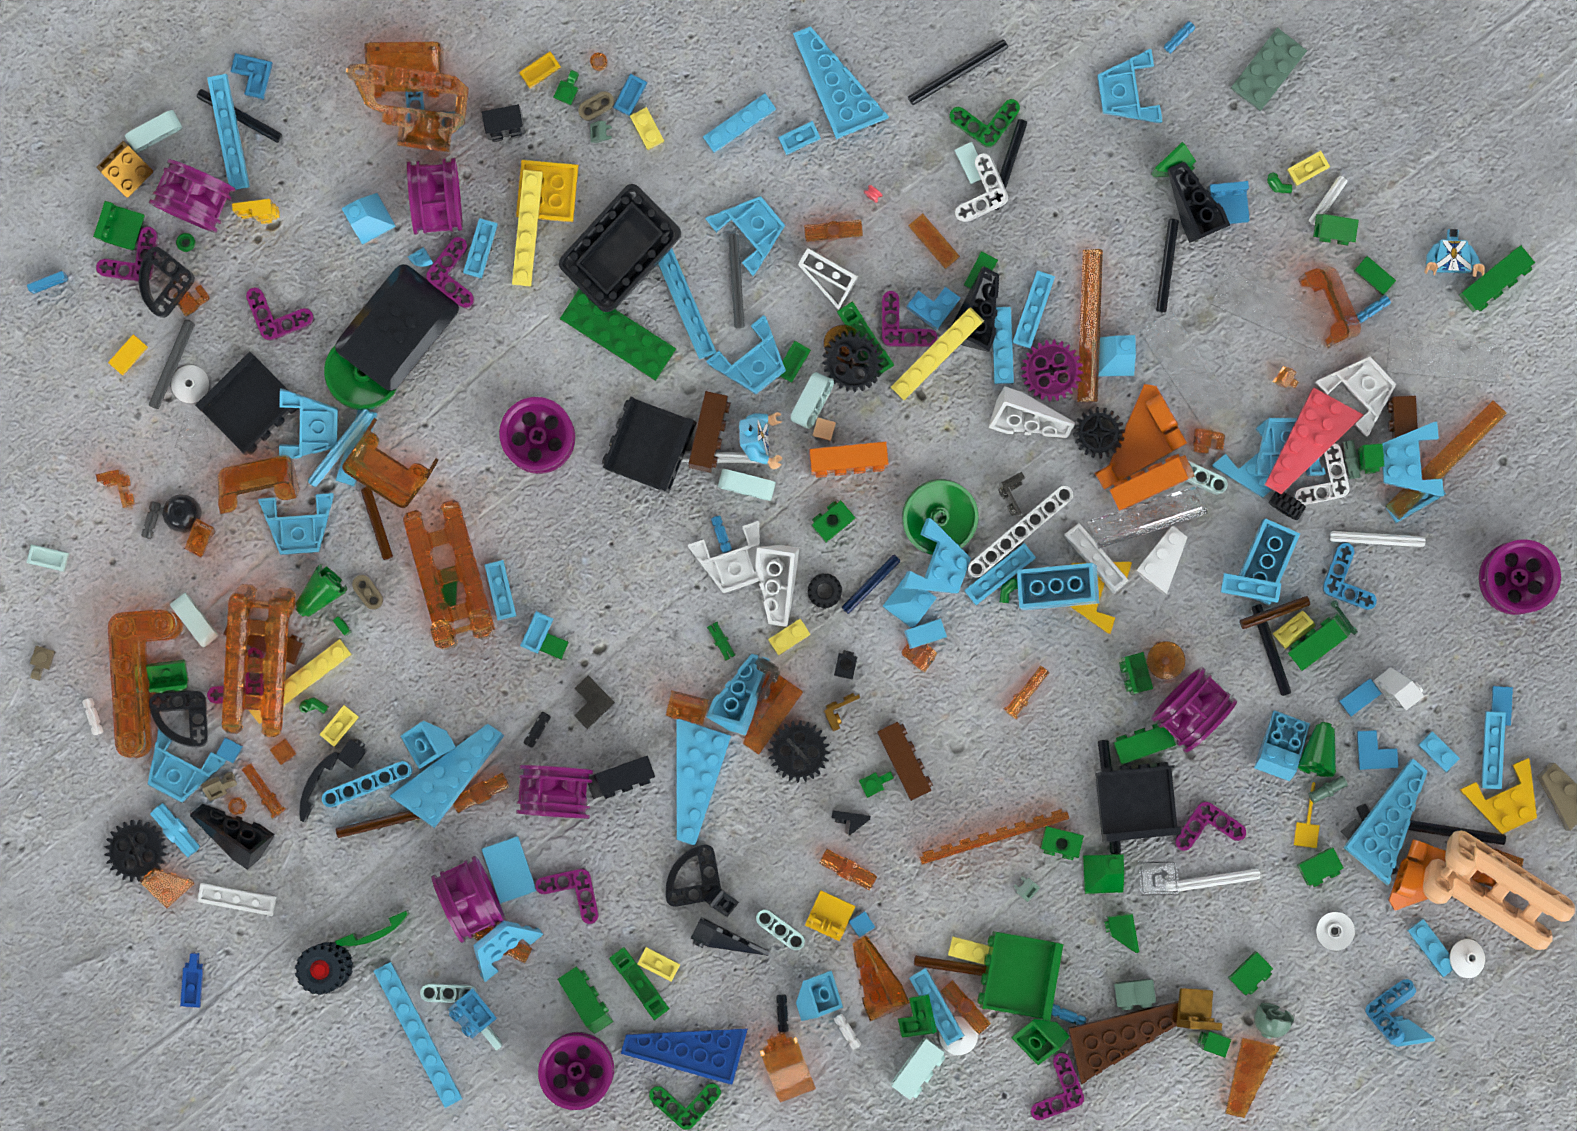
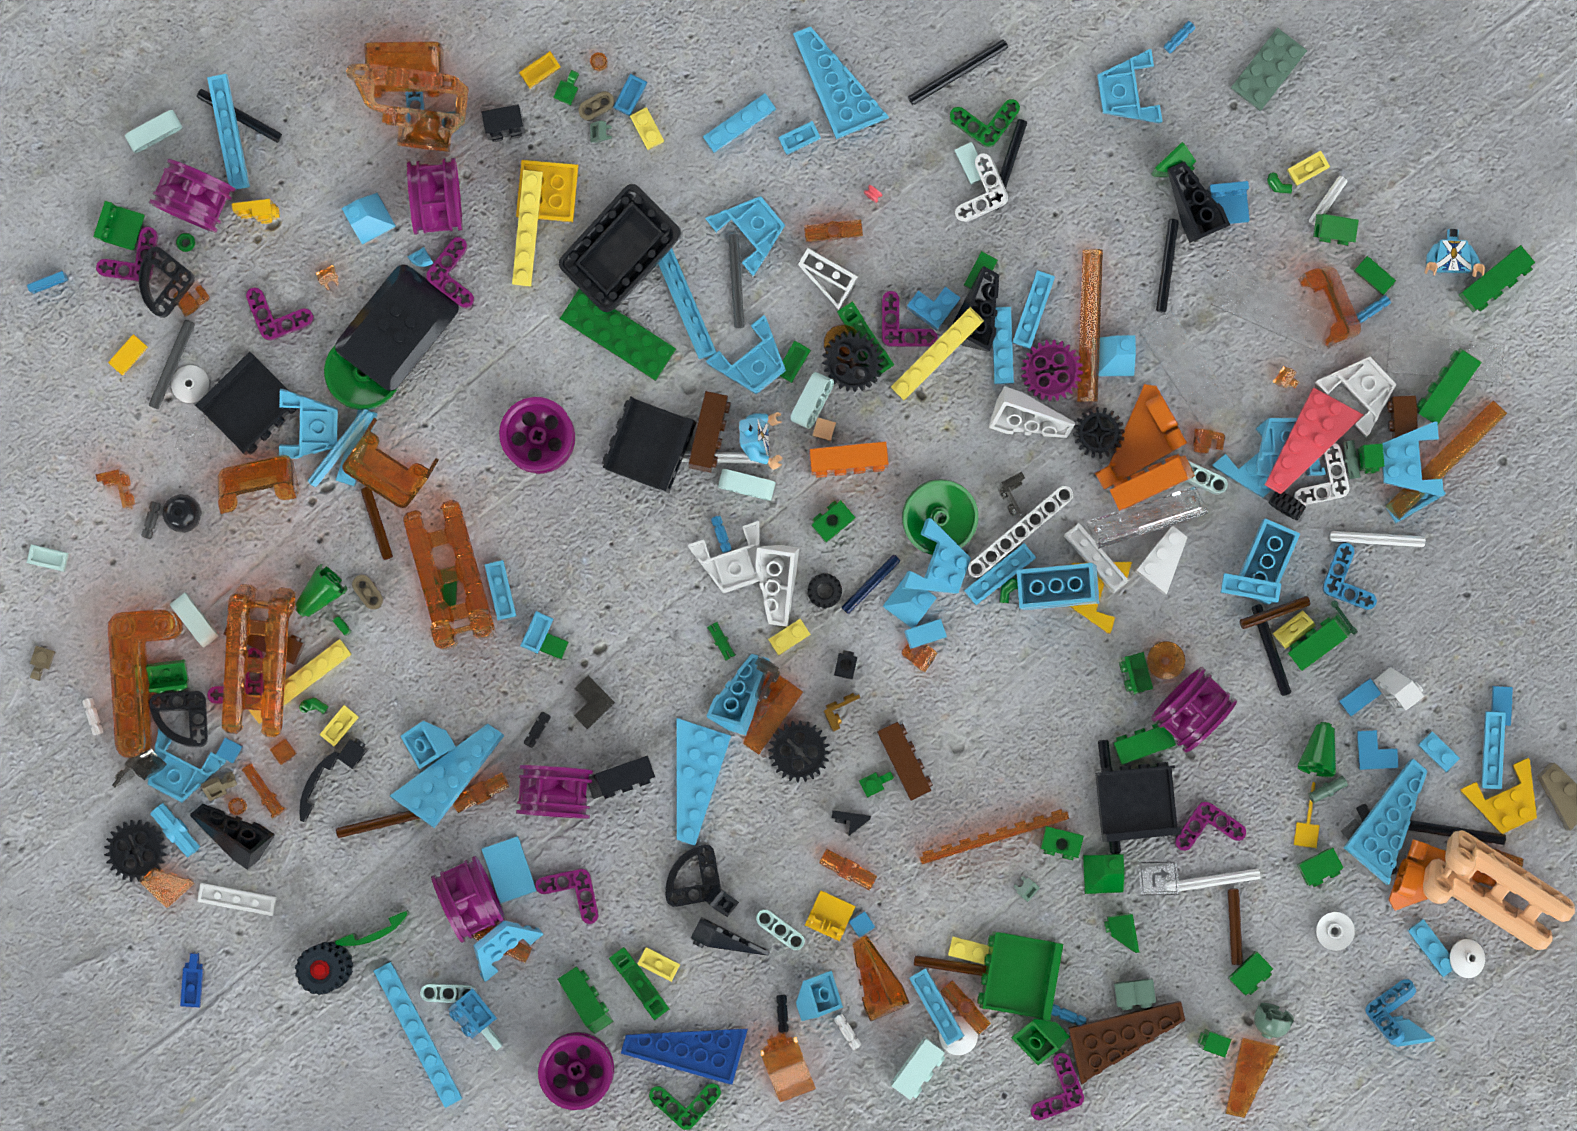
pearl gold bracket [96,141,154,198] -> none
clear orange slope [184,518,216,557] -> none
dark azure tile [231,53,273,100] -> none
medium azure wing [258,493,334,555] -> none
medium azure beam [322,761,413,807] -> none
medium azure plate [463,218,498,279] -> none
clear orange brick [666,690,708,725] -> none
green plate [898,994,937,1038] -> none
clear orange plate [908,213,960,270] -> none
clear orange pin [1003,666,1050,719] -> none
pearl gold bracket [1177,988,1222,1031] -> none
medium azure slope [1254,710,1310,781] -> none
magenta wheel [1478,539,1561,615] -> none
none -> clear smoke bracket [112,749,167,788]
none -> clear orange tile [316,265,339,290]
none -> reddish brown axle [1228,888,1243,965]
none -> green brick [1417,348,1482,425]

